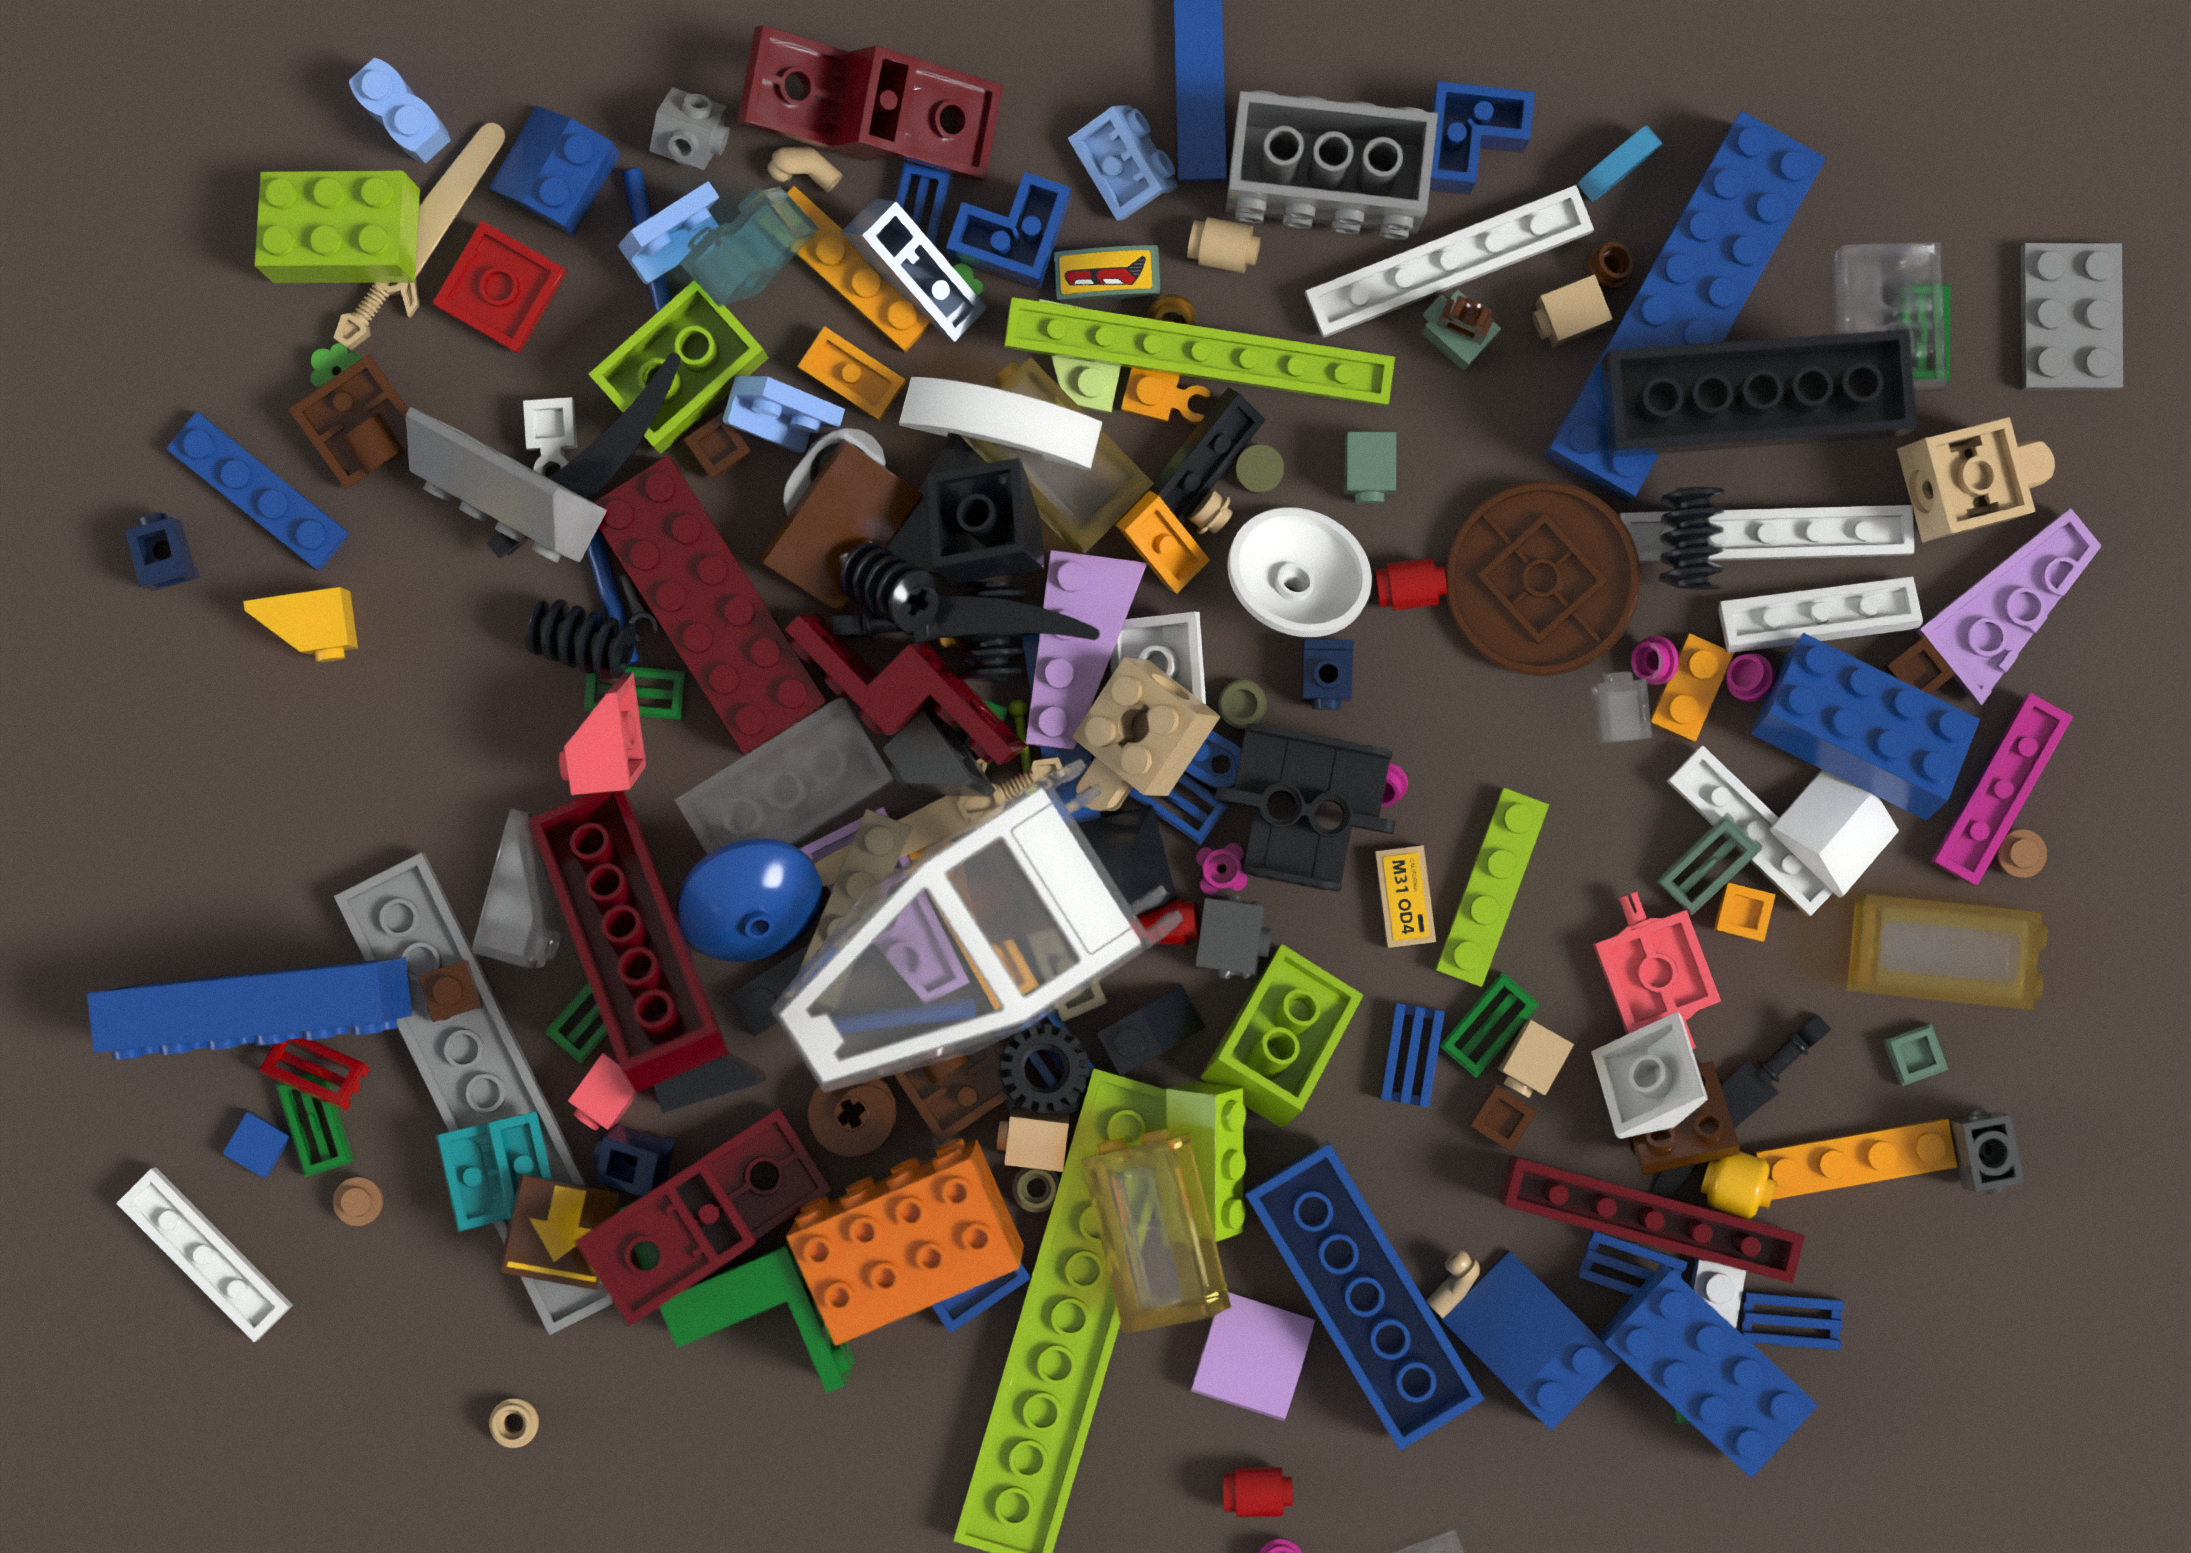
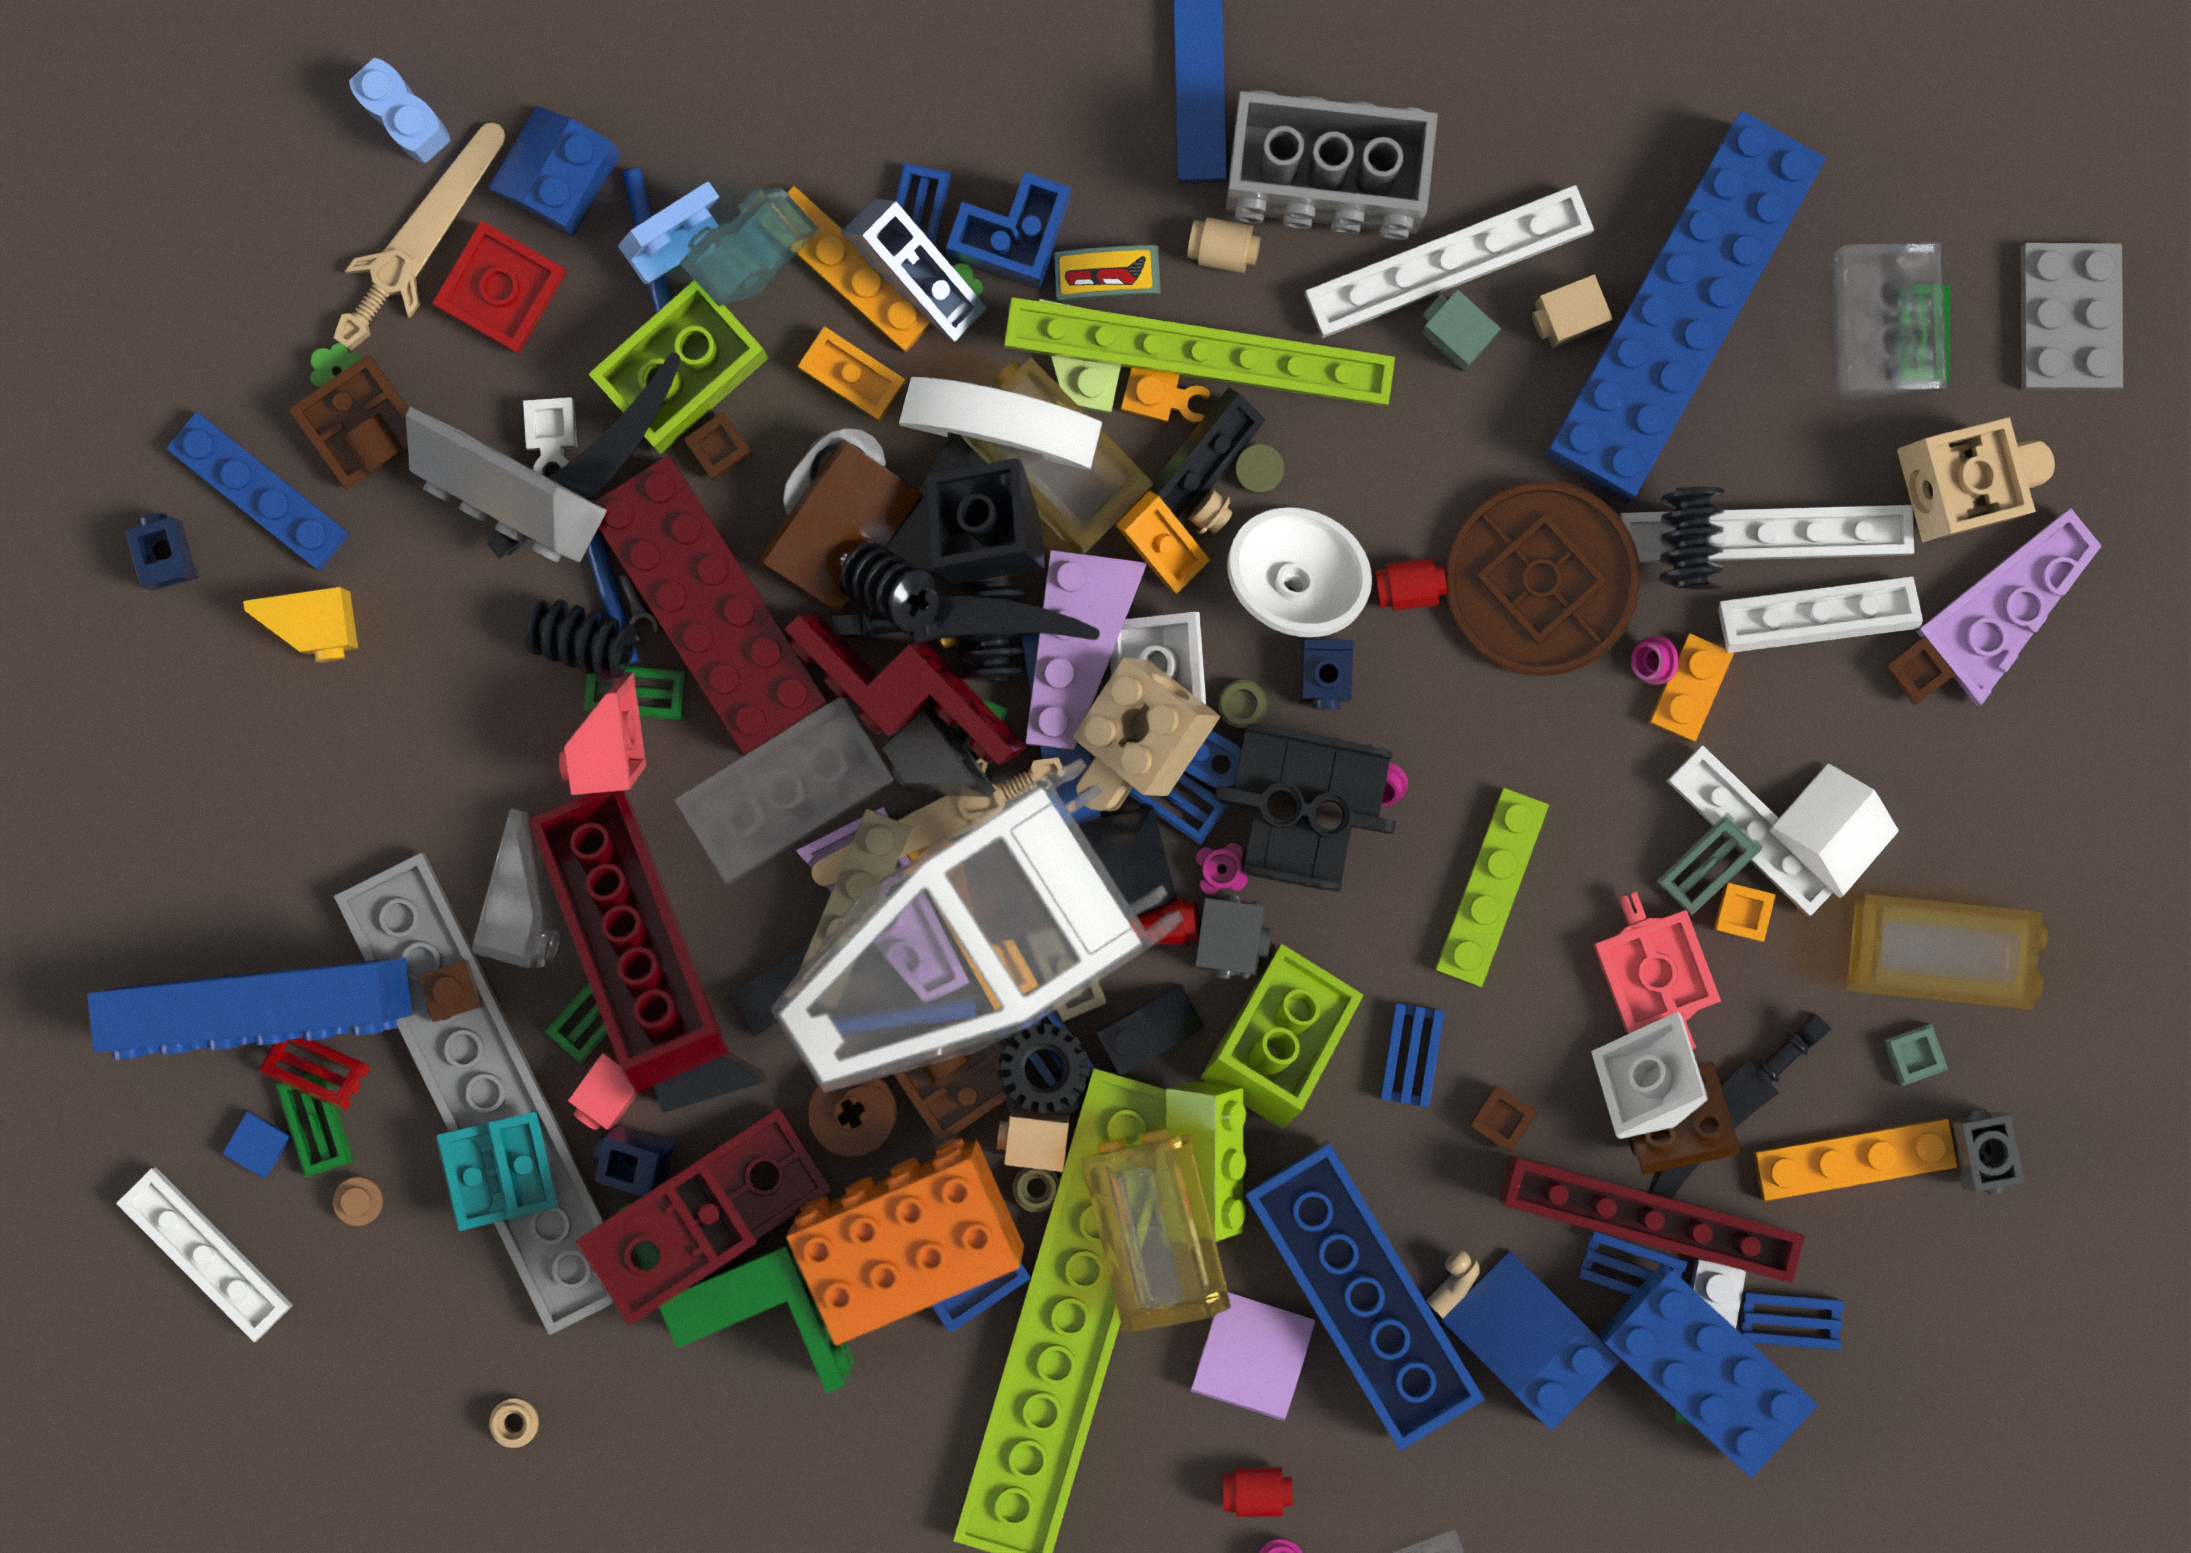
lime brick [255,171,420,283] -> none
reddish brown tile [499,1173,619,1290] -> none
light grey brick [649,87,730,170] -> none
blue dish [676,839,823,962] -> none
light blue bracket [723,376,845,453] -> none
dark red bracket [737,25,1003,181] -> none
tan arm [768,147,843,192] -> none
lime hinge [1008,699,1039,797] -> none
light blue bracket [1068,105,1179,221] -> none
pearl gold plate [1147,294,1196,326] -> none
sand green brick [1344,432,1396,505] -> none
tile [1374,845,1436,948] -> none
blue brick [1430,81,1535,195] -> none
reddish brown plate [1437,296,1494,344] -> none
green tile [1439,972,1540,1078] -> none
tan brick [1497,1019,1574,1098] -> none
dark azure beam [1577,125,1663,203] -> none
reddish brown plate [1586,242,1634,290] -> none
clear brick [1591,672,1652,745] -> none
black brick [1601,329,1917,458] -> none
yellow head [1700,1151,1777,1219] -> none
dark pink plate [1726,653,1775,702] -> none
blue brick [1751,633,1980,821] -> none
dark pink plate [1930,693,2073,886] -> none
medium nougat plate [1997,829,2047,878] -> none

